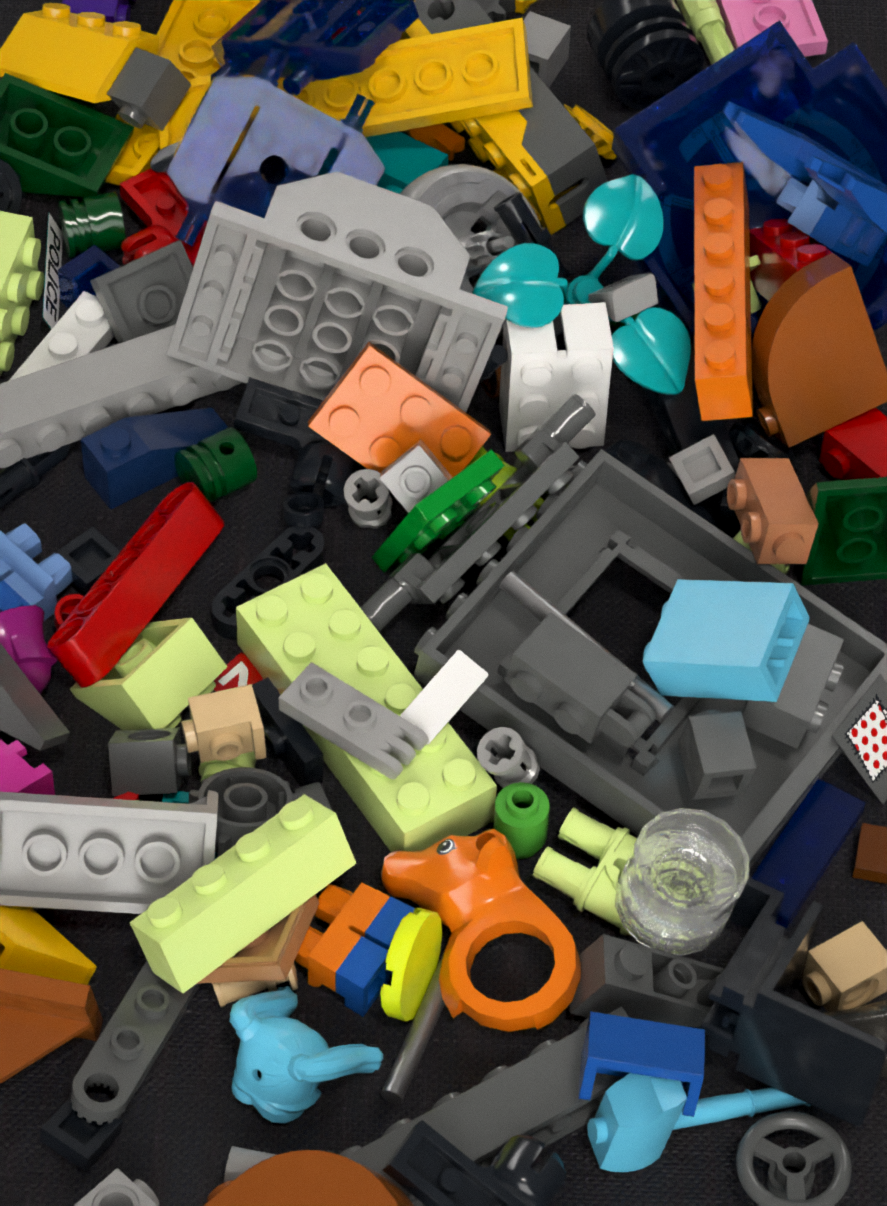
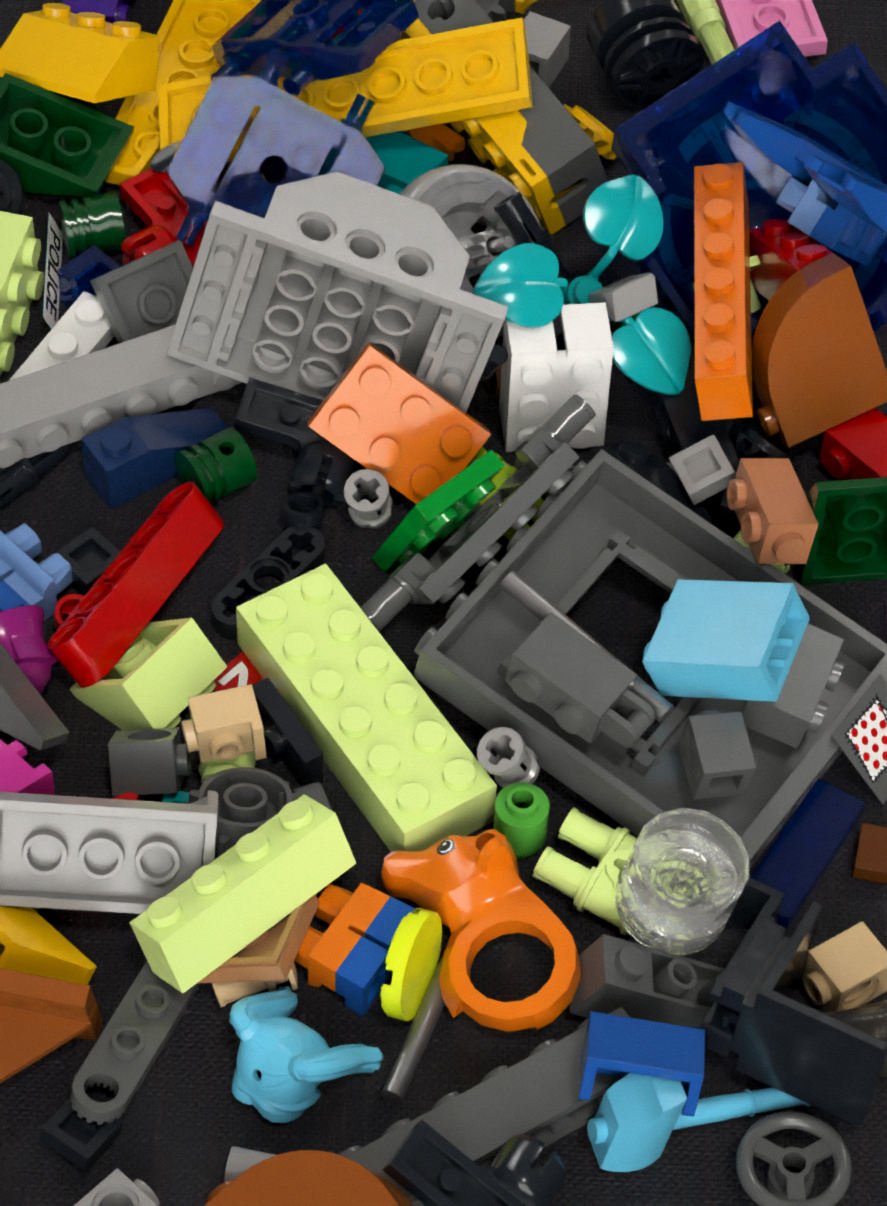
dark grey brick [107,47,191,131] -> none
light grey hinge [279,662,429,779] -> none
light grey brick [379,439,453,513] -> none
white sticker [400,650,488,744] -> none

